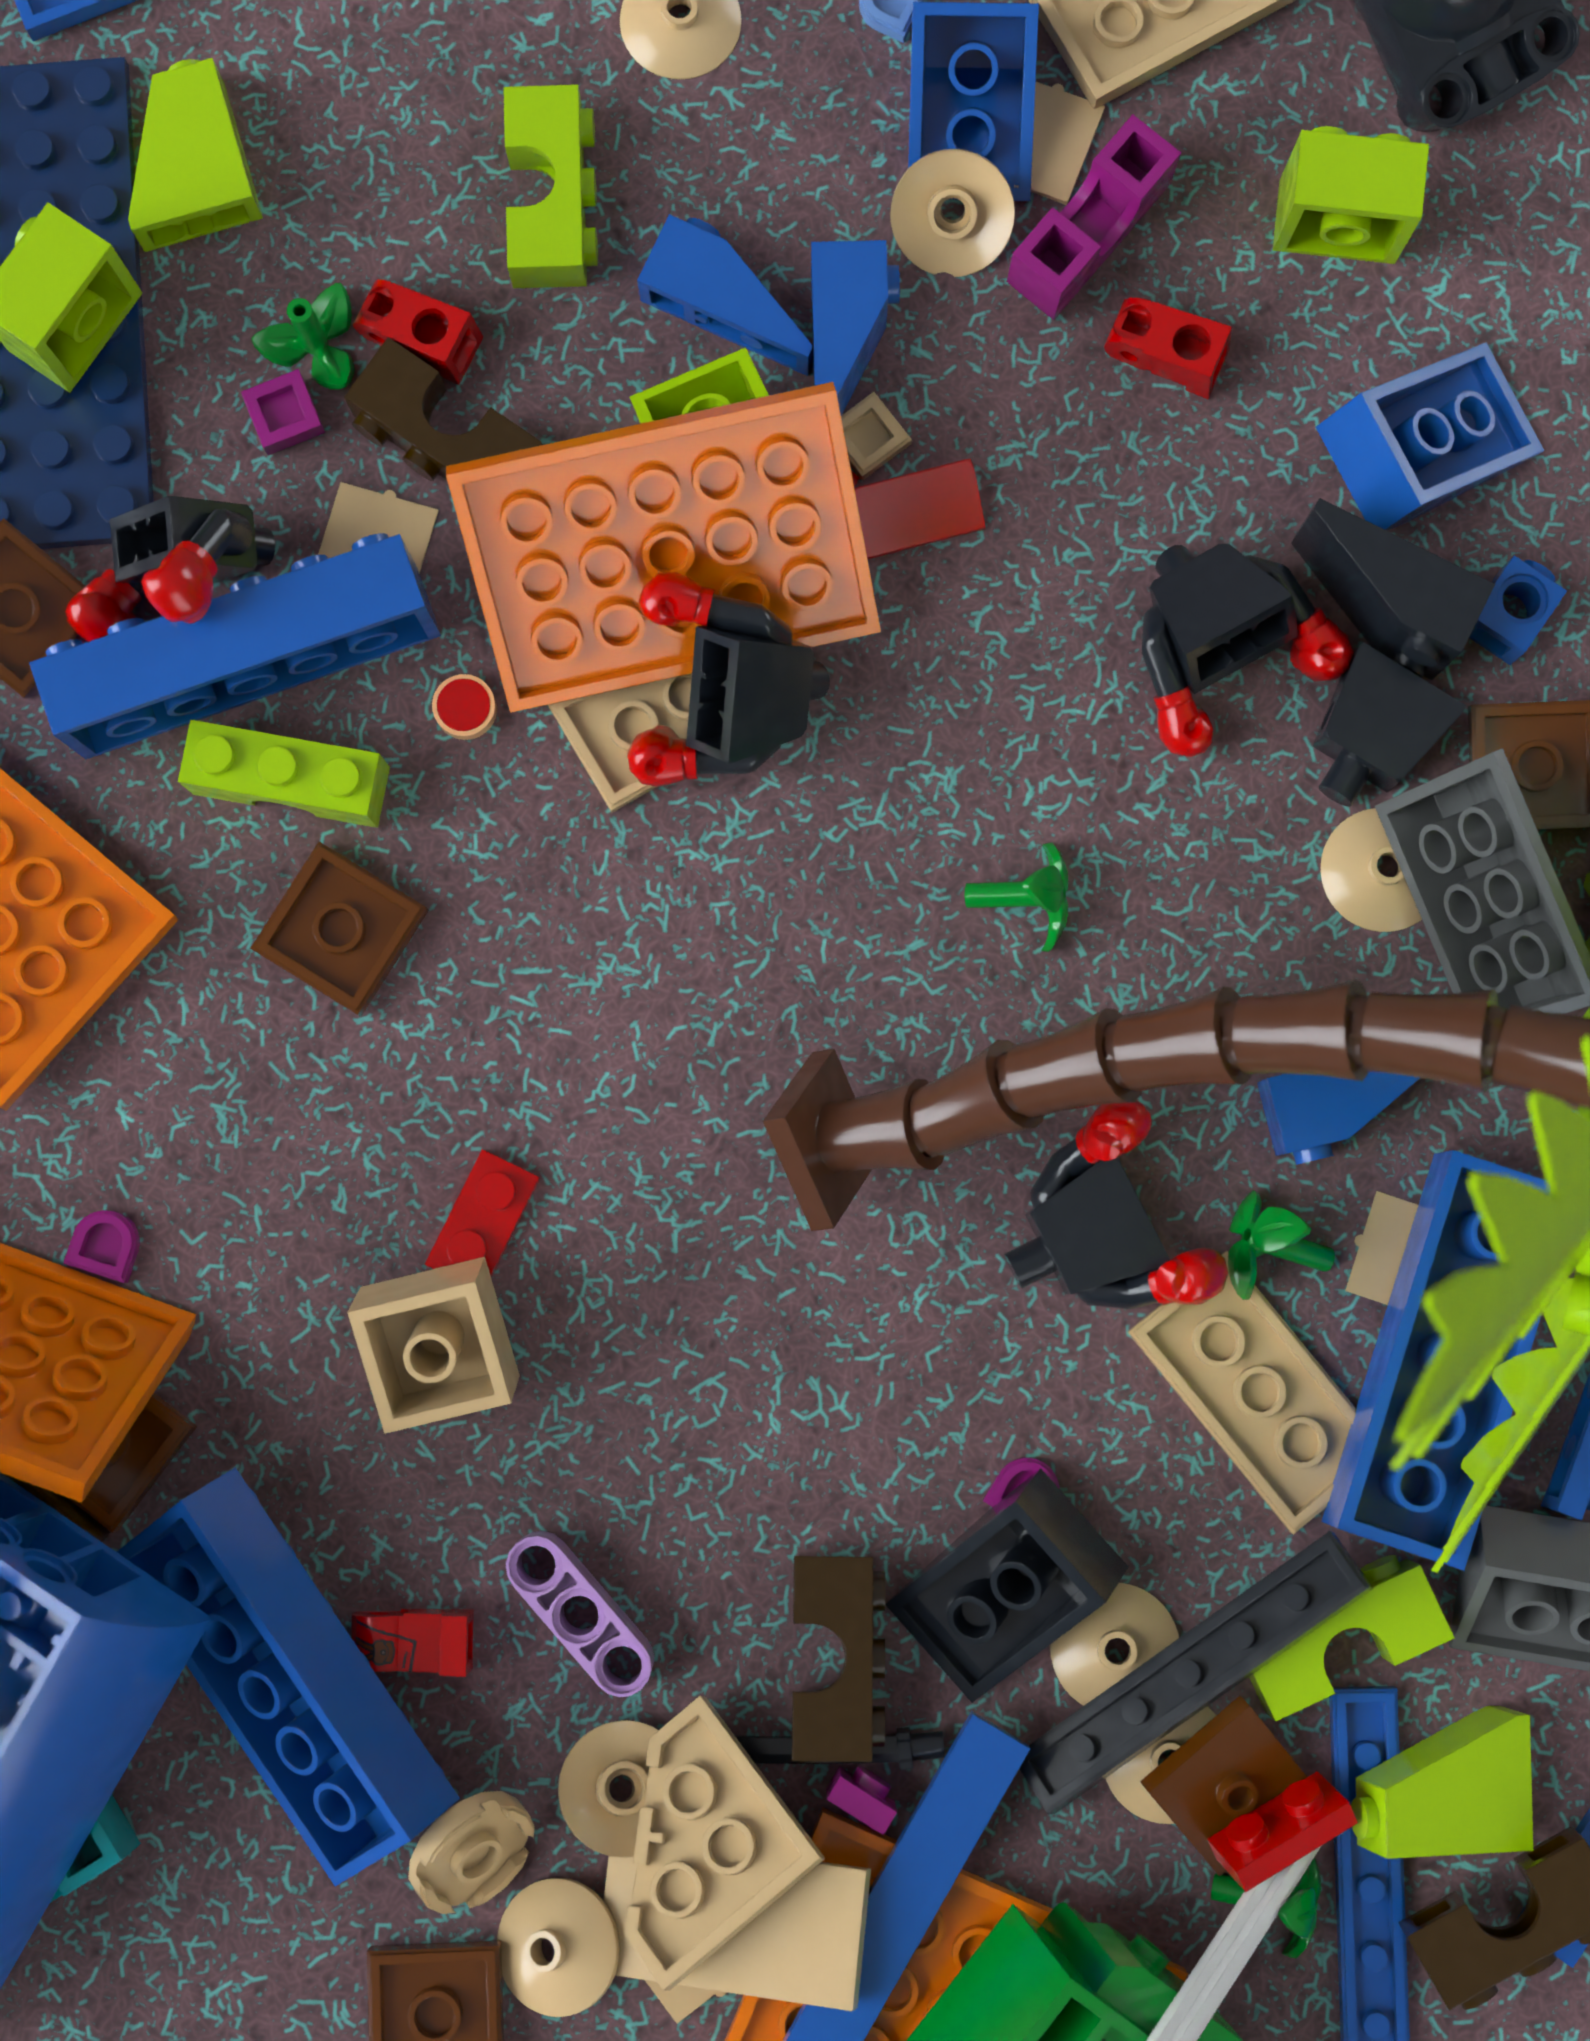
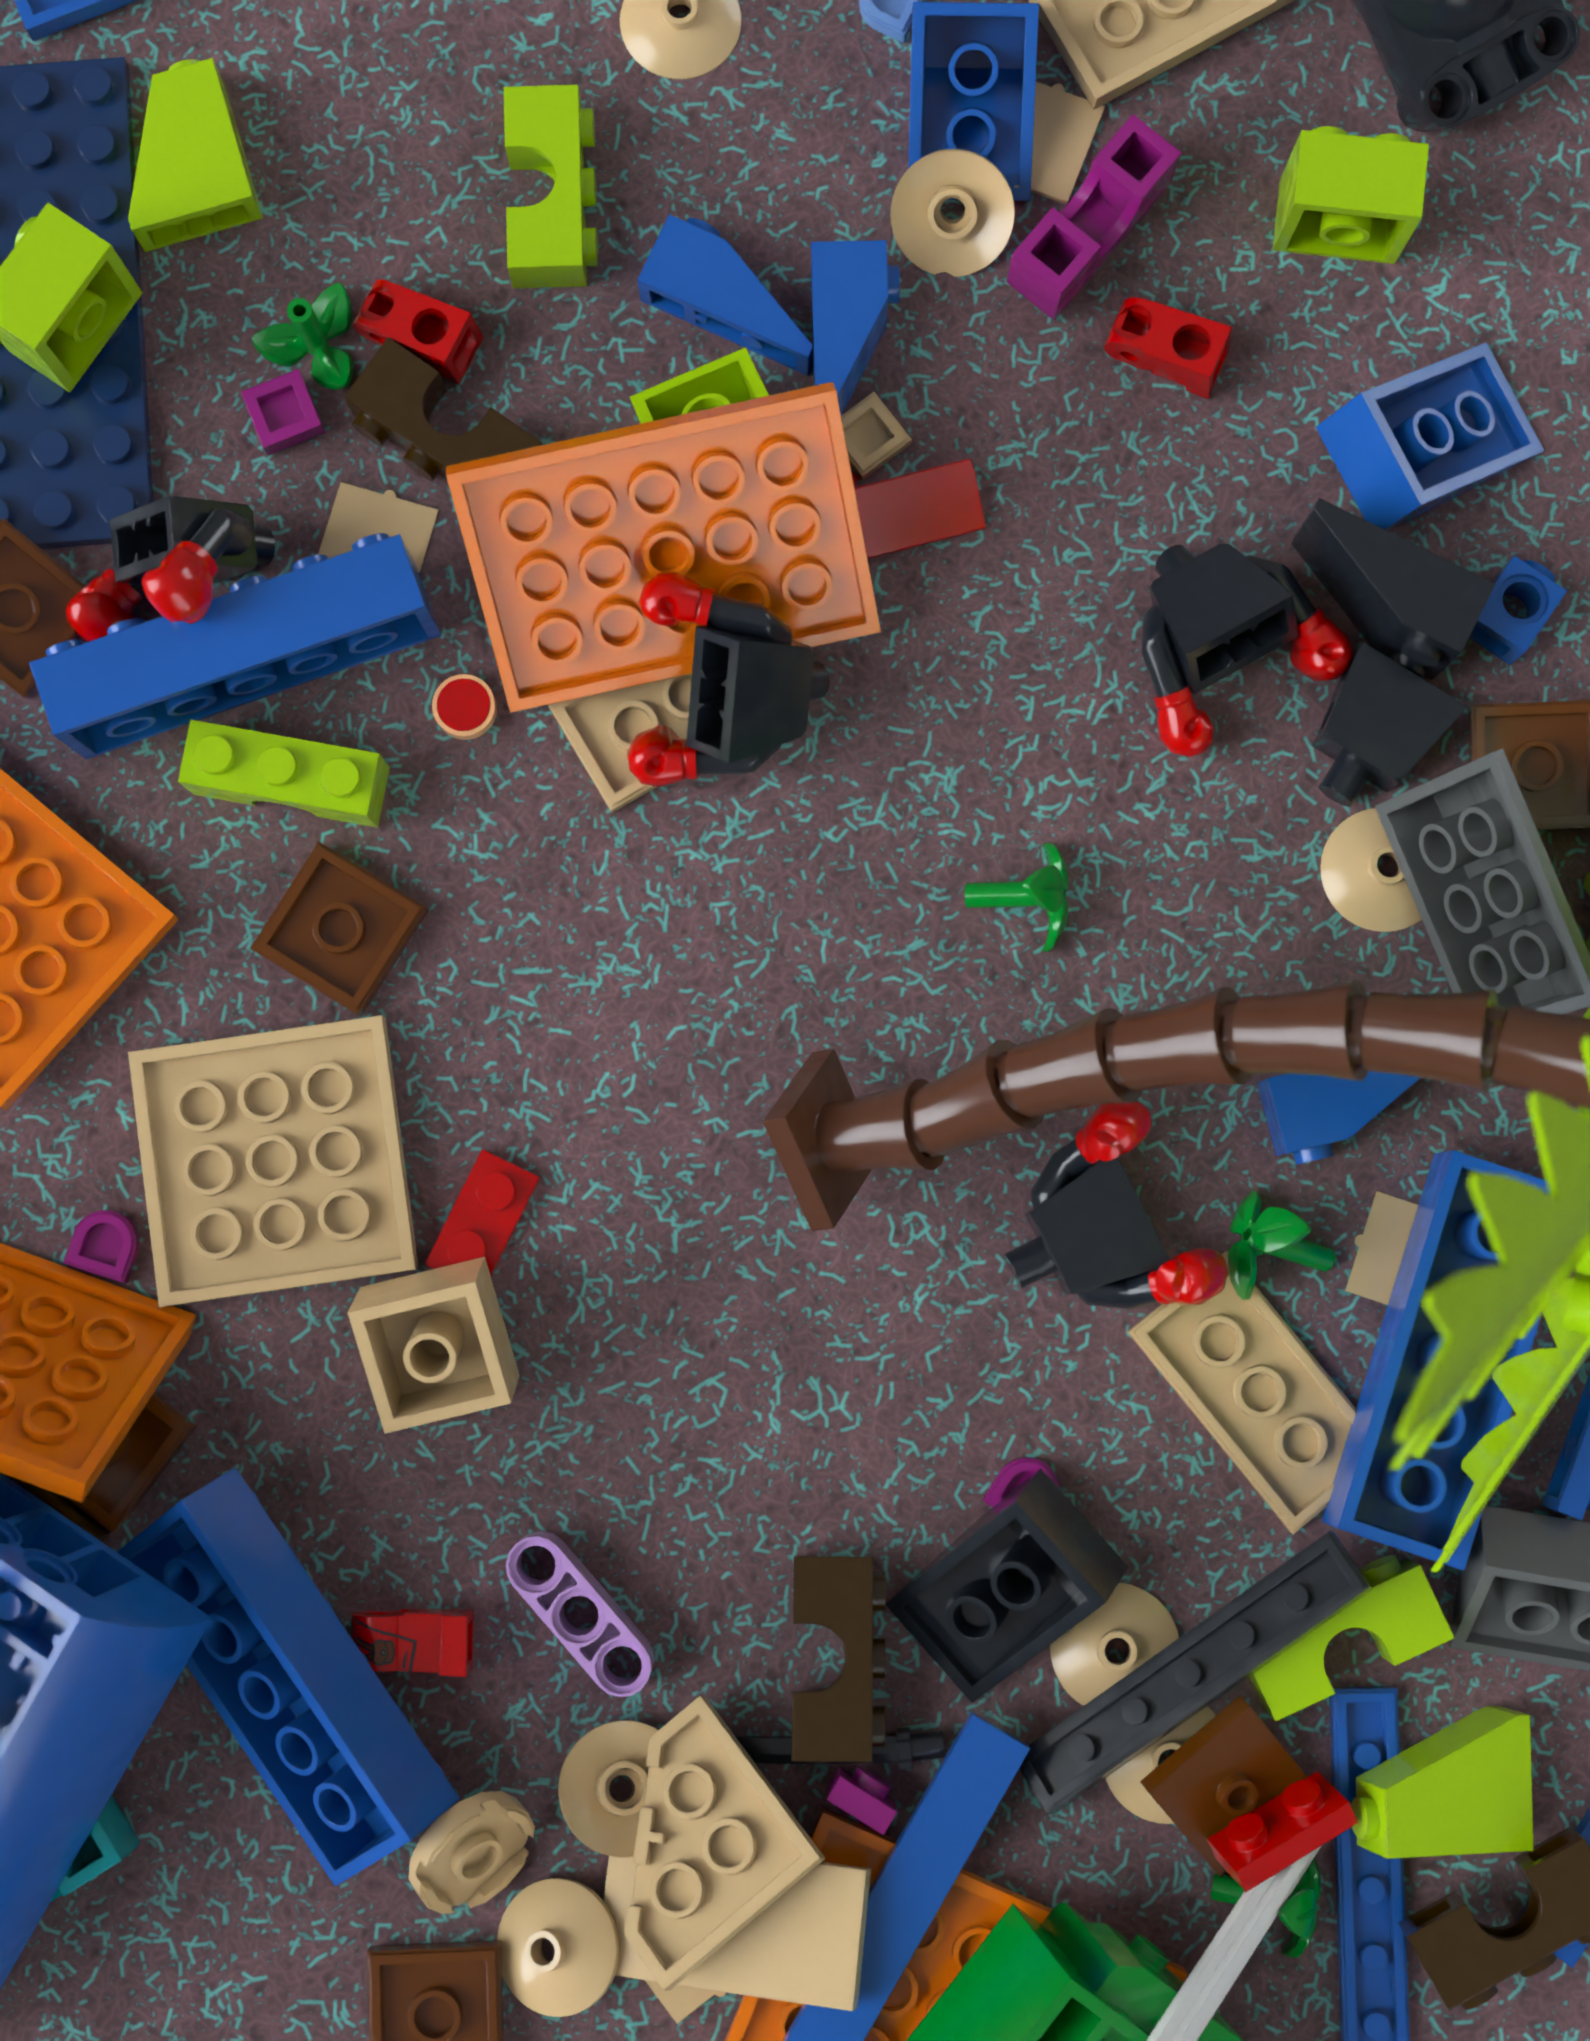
none -> tan plate [128,1015,419,1307]

